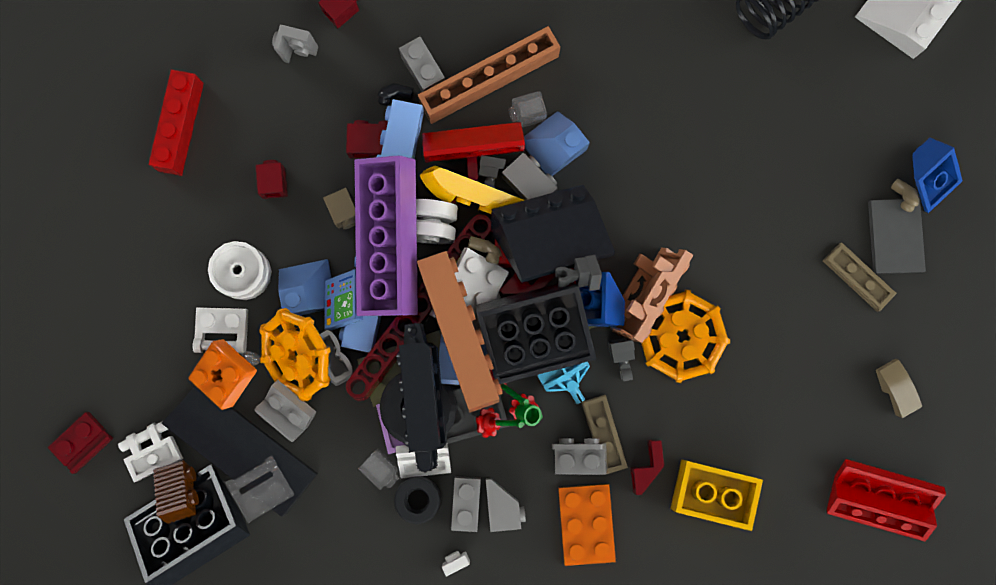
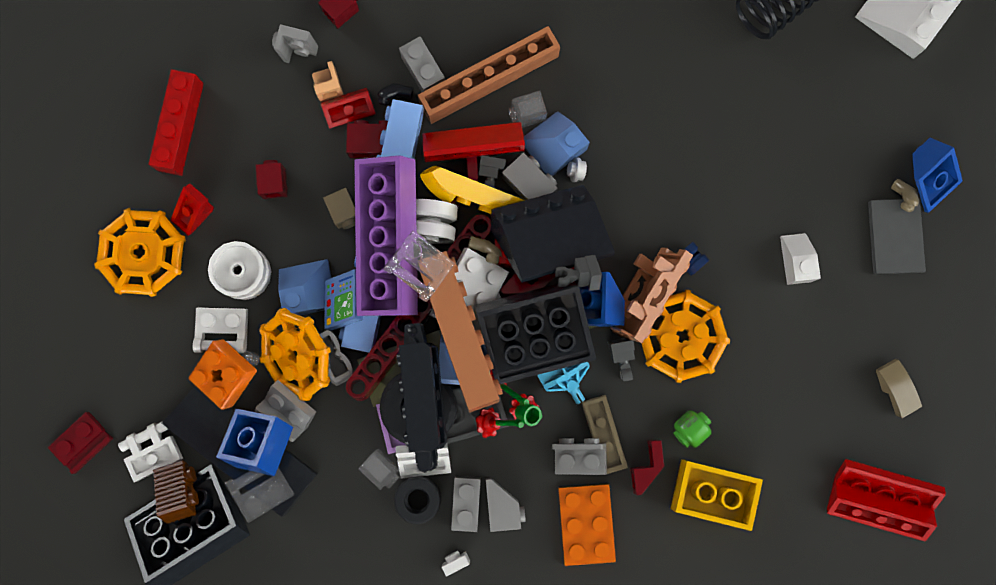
dark tan tile [823,242,897,312] -> none
none -> light orange plate [94,208,186,297]
none -> red slope [171,184,214,236]
none -> blue brick [216,409,293,476]
none -> light nougat panel [312,61,344,102]
none -> red slope [321,88,376,129]
none -> clear plate [383,231,455,302]
none -> white plate [567,157,587,182]
none -> bright green head [673,410,711,448]
none -> dark blue wheel [684,242,709,276]
none -> white slope [780,233,821,285]

